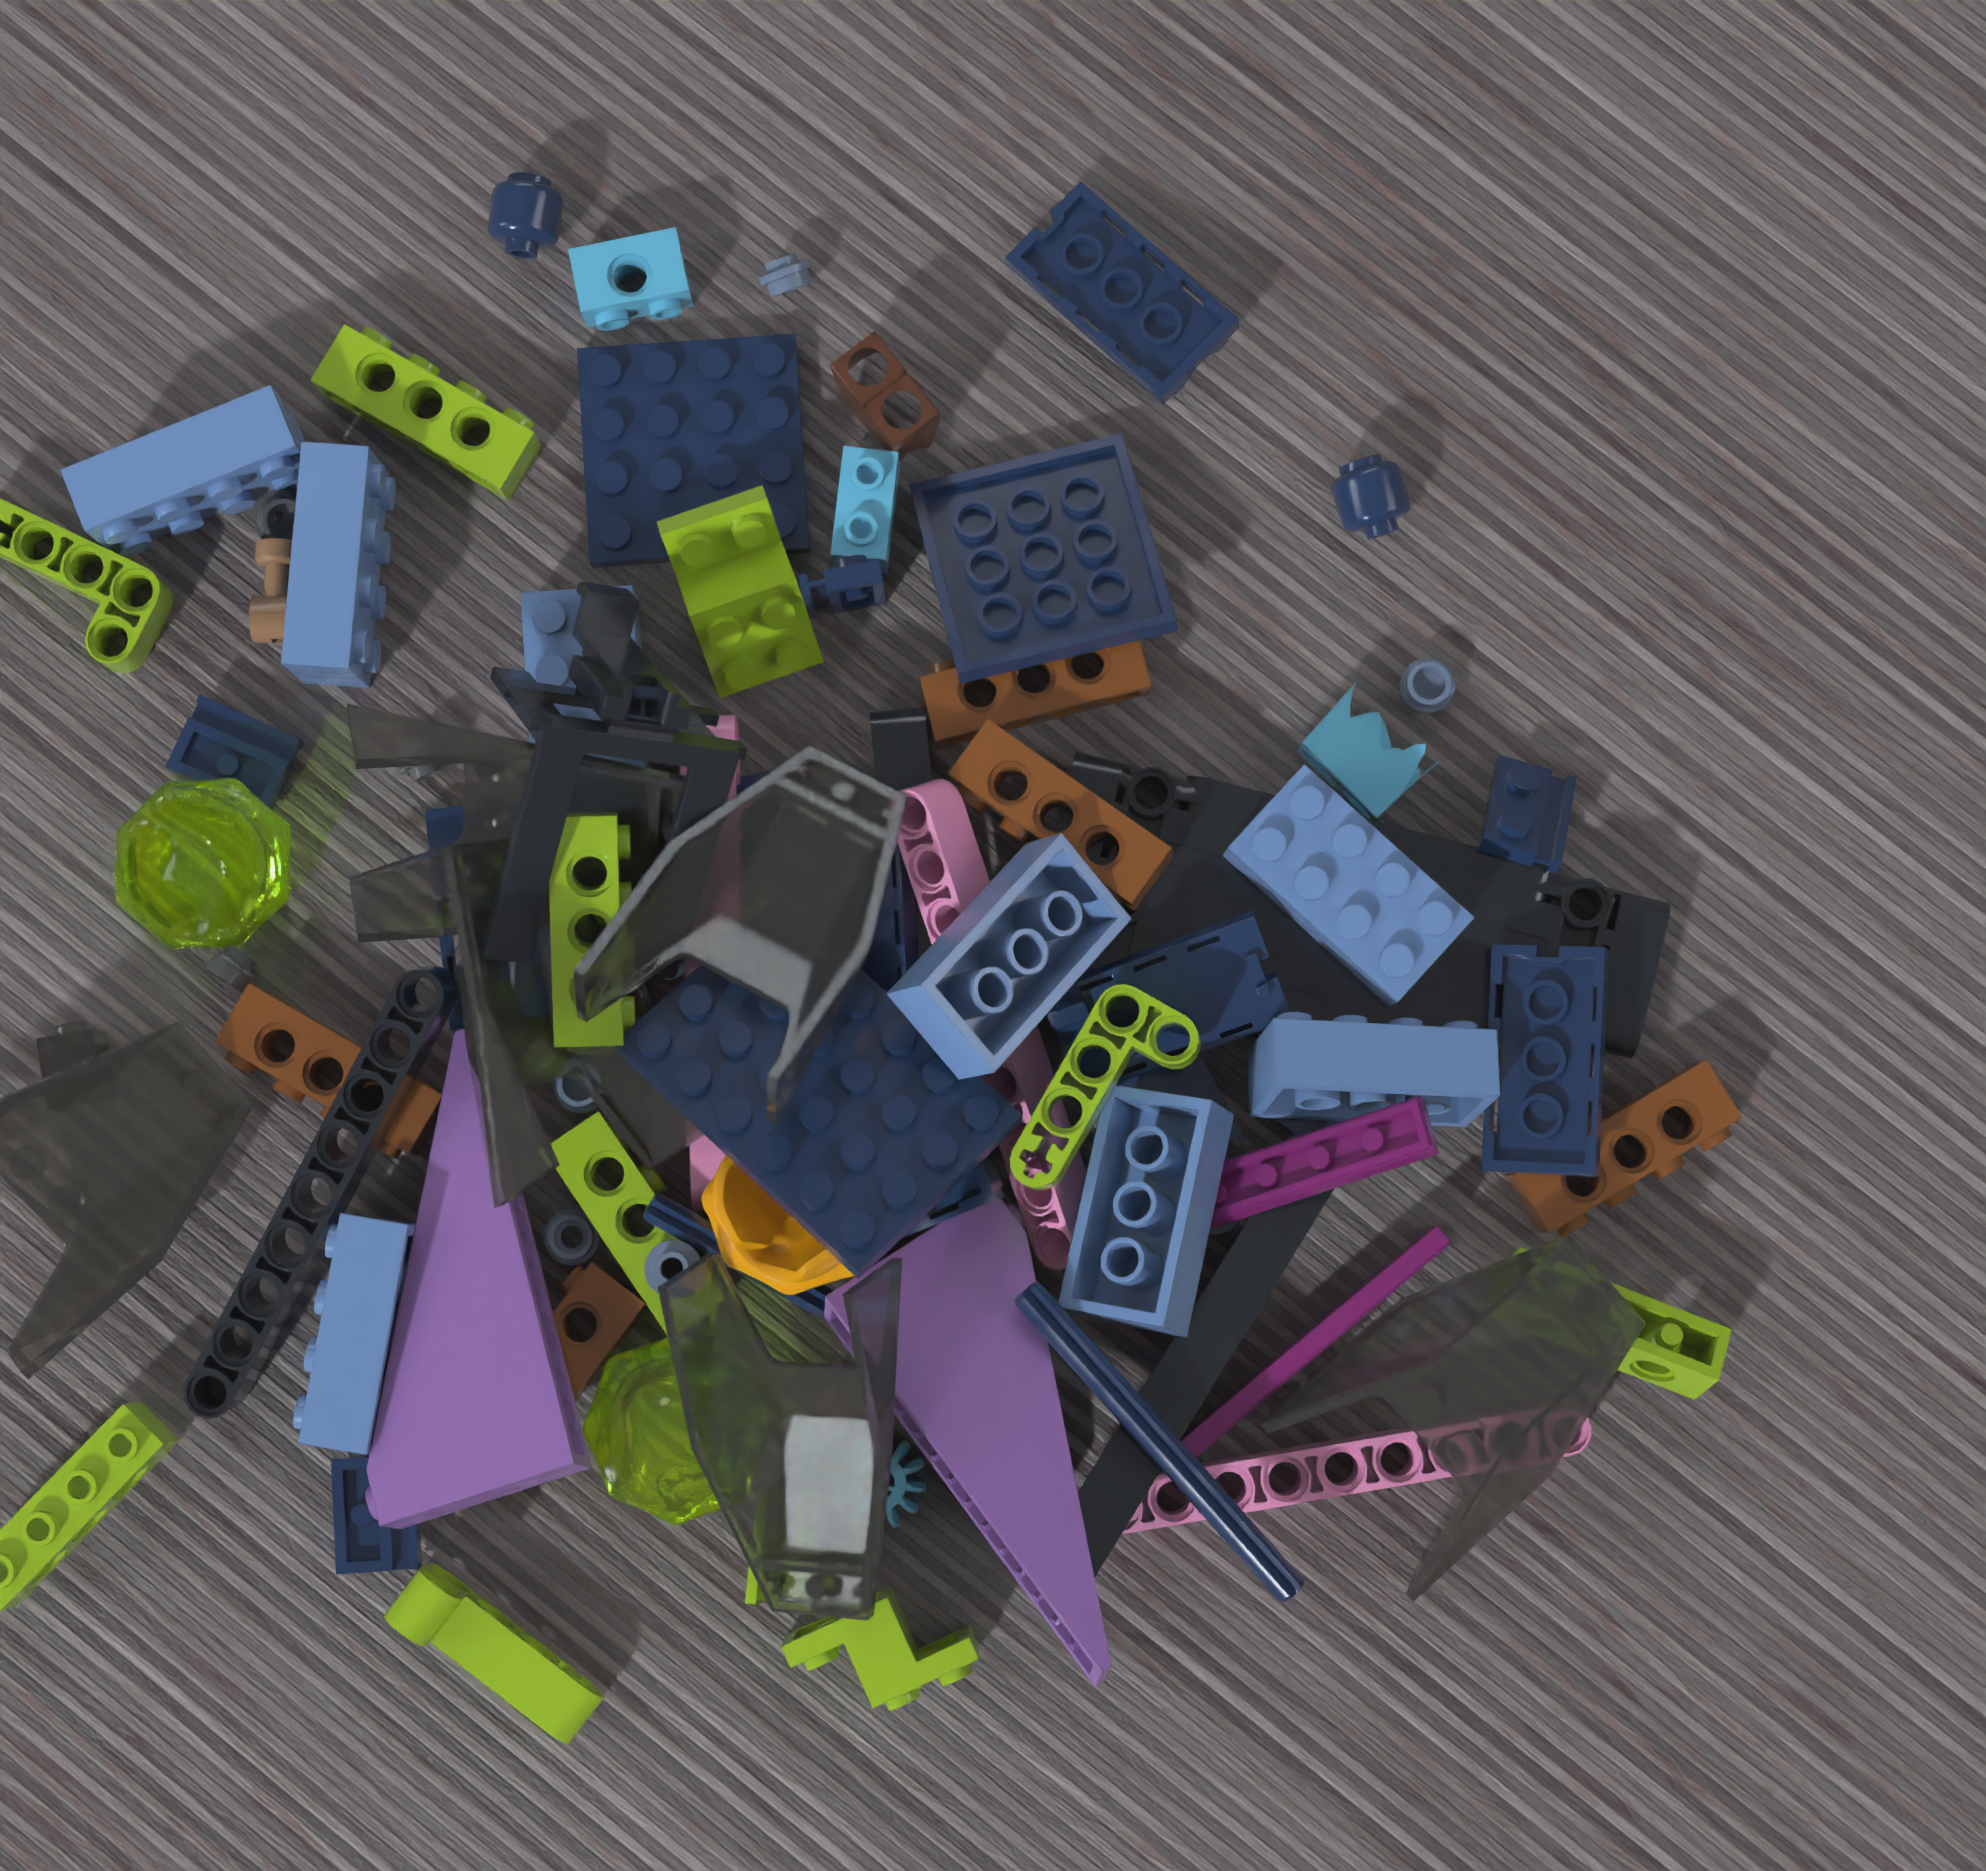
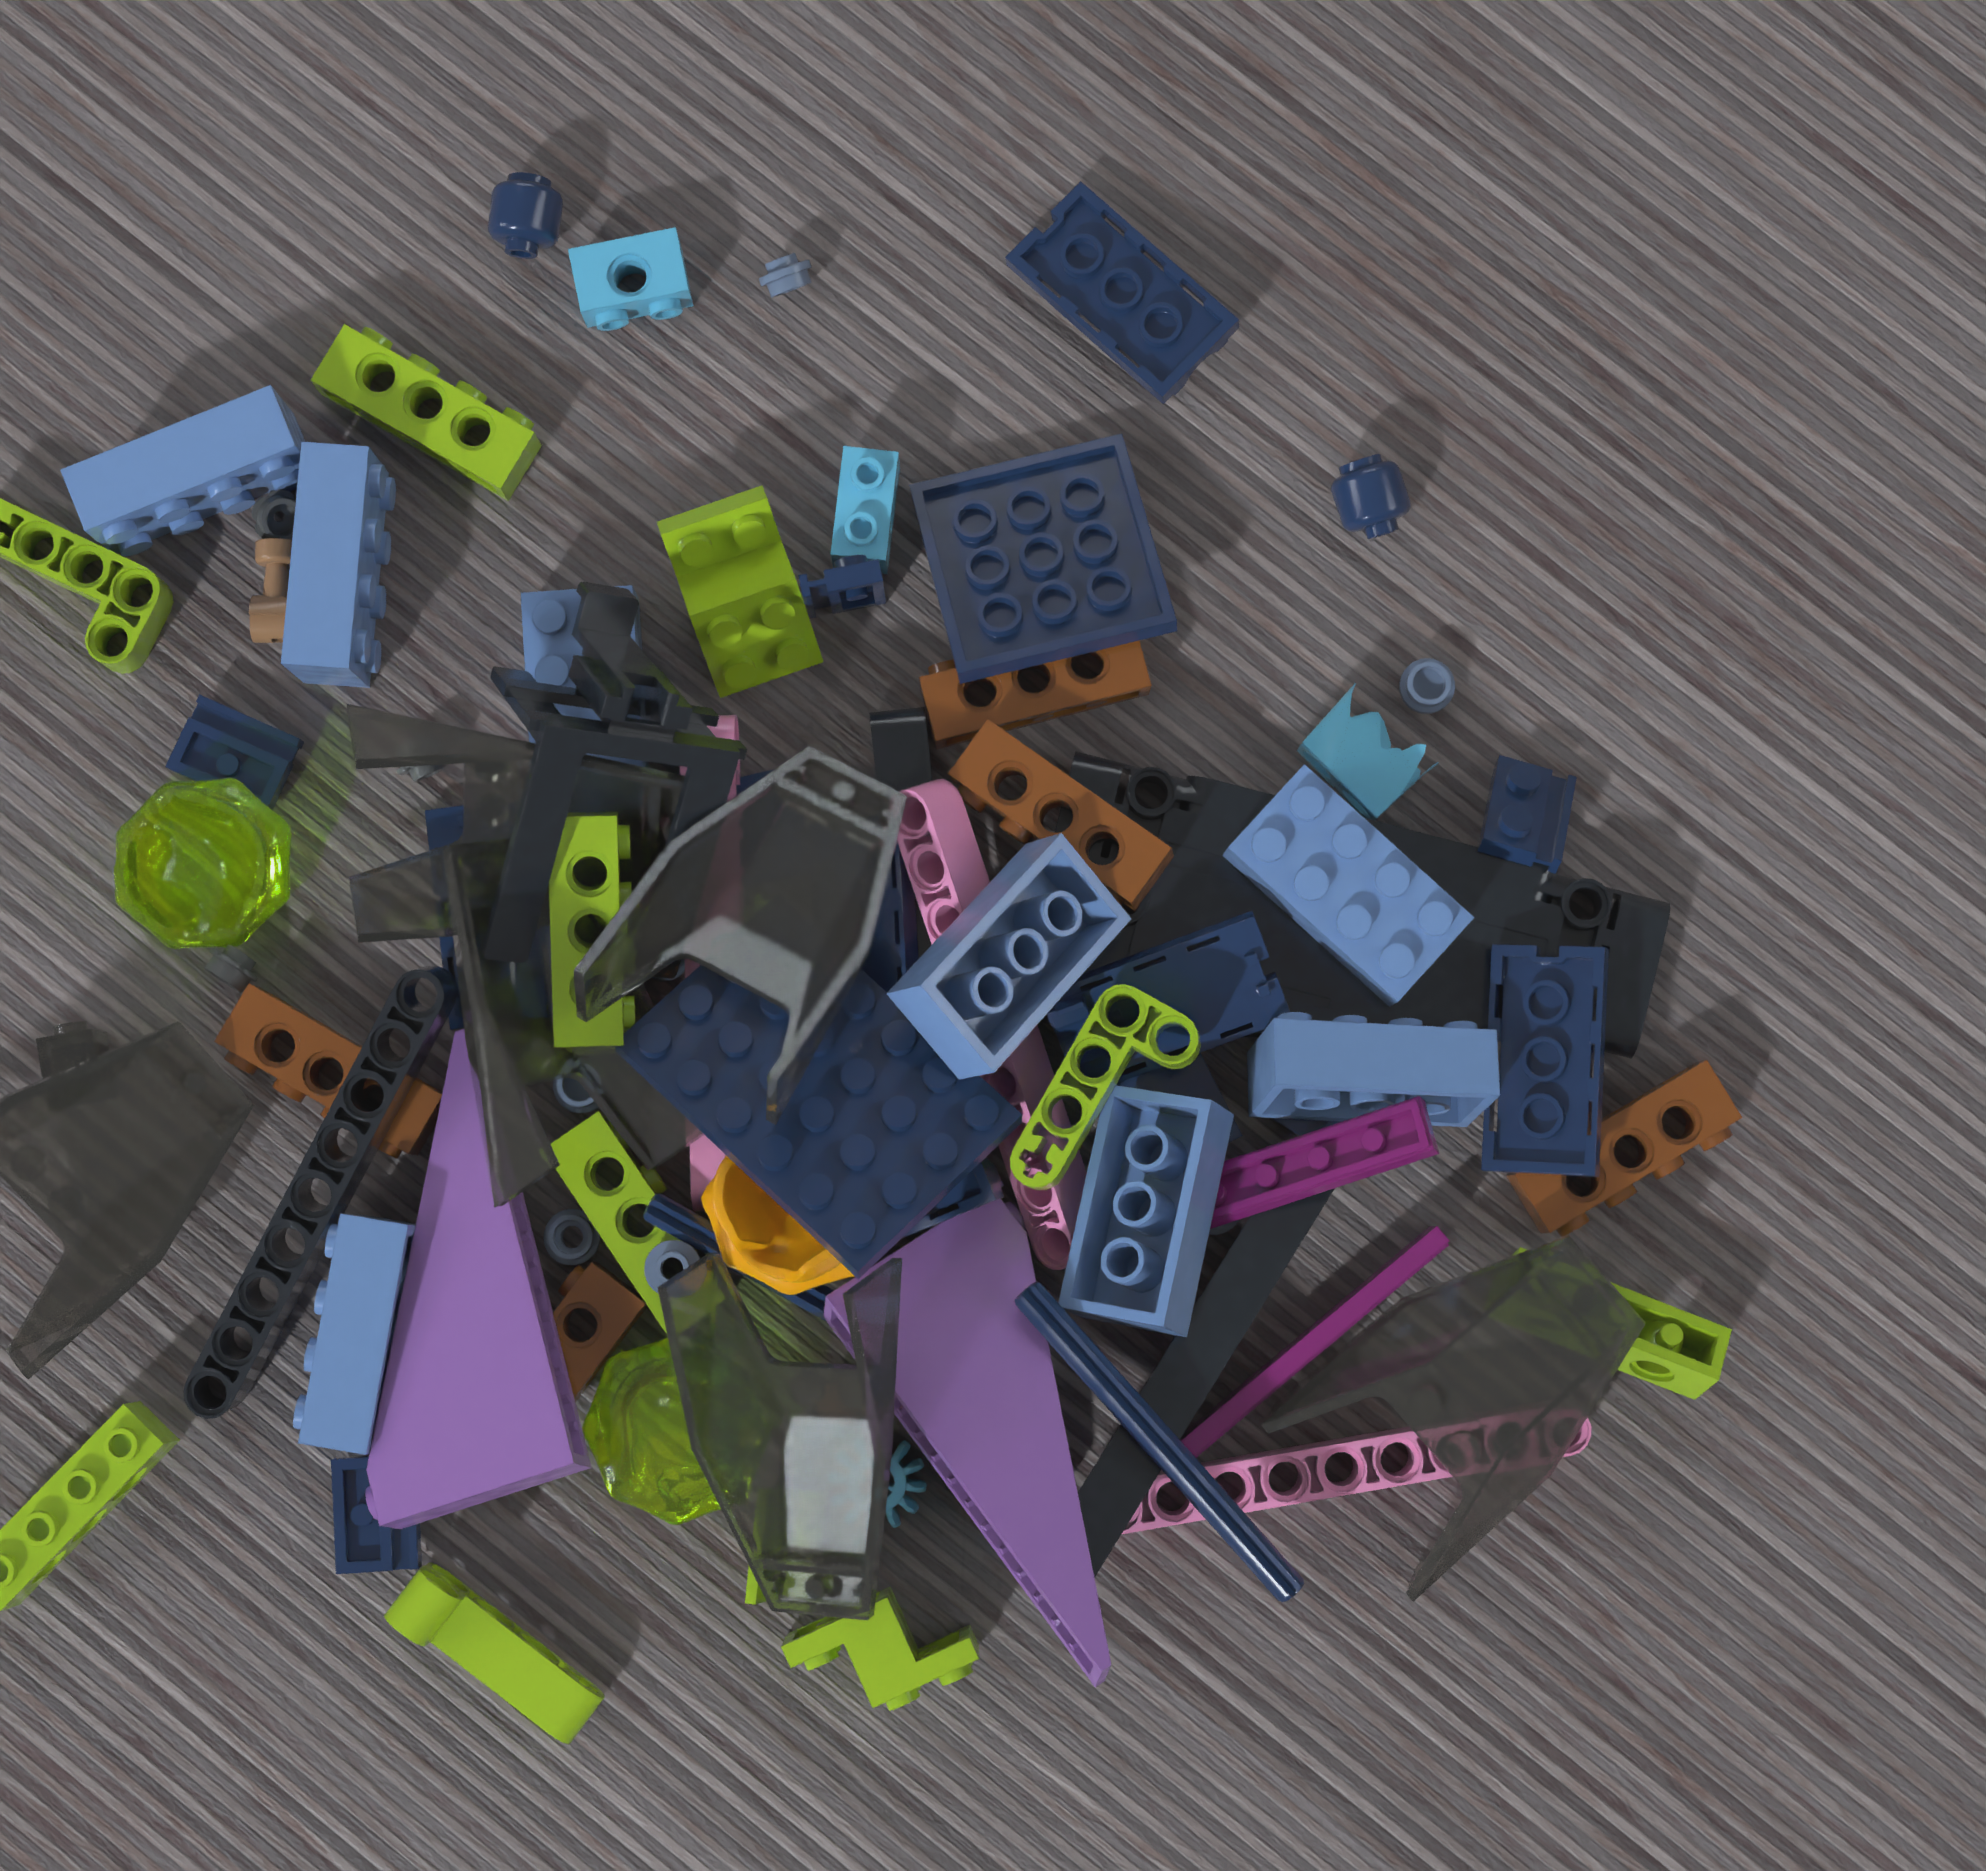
dark blue plate [577,334,810,568] -> none
copper piece [830,331,940,461] -> none

